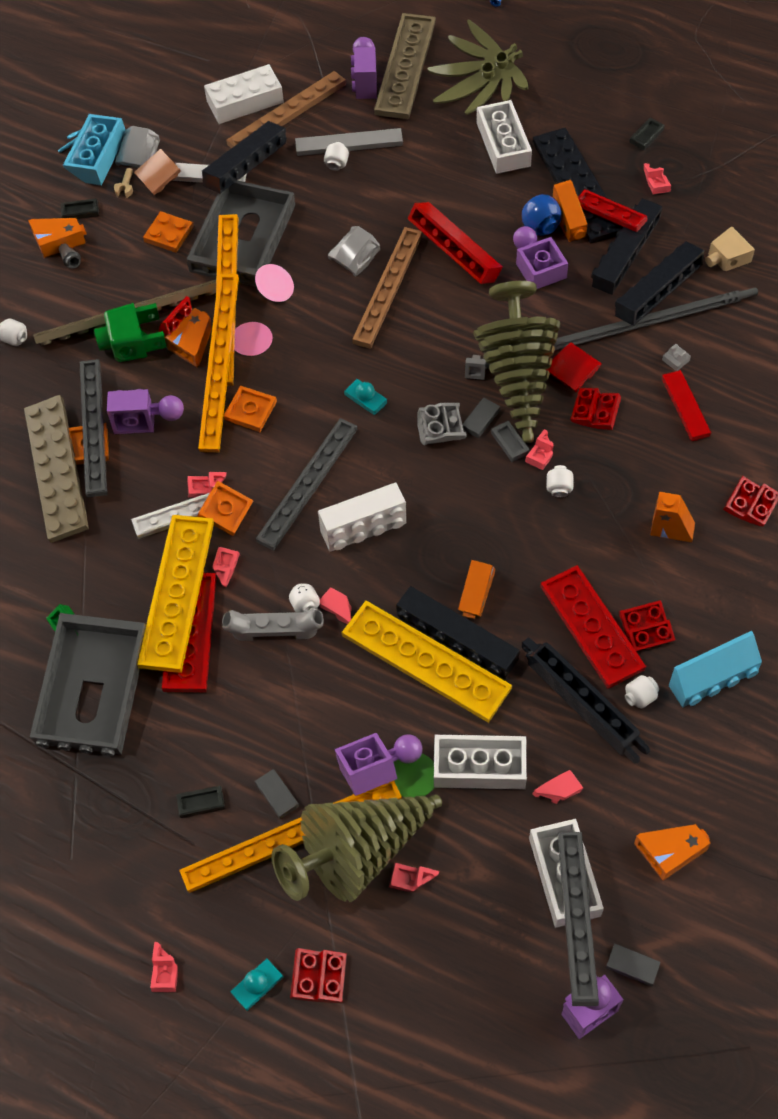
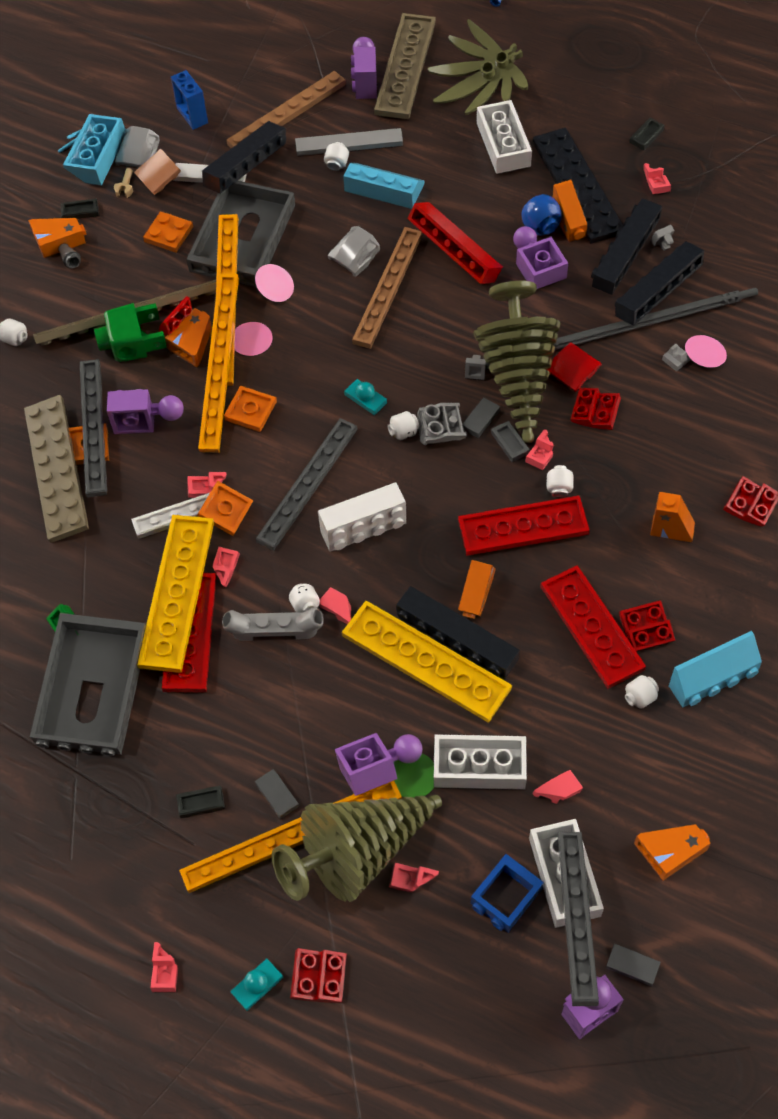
white brick [204,64,284,124] -> none
black hinge [521,637,651,764] -> none
red tile [578,189,647,232] -> none
red tile [662,370,711,441] -> none
tan torso [705,227,755,271] -> none
none -> blue window [171,70,208,130]
none -> medium azure slope [343,163,425,209]
none -> white head [388,411,419,440]
none -> red plate [458,495,590,556]
none -> blue window [471,854,544,933]
none -> light grey tile [650,225,675,250]
none -> bright pink sticker [685,335,727,367]

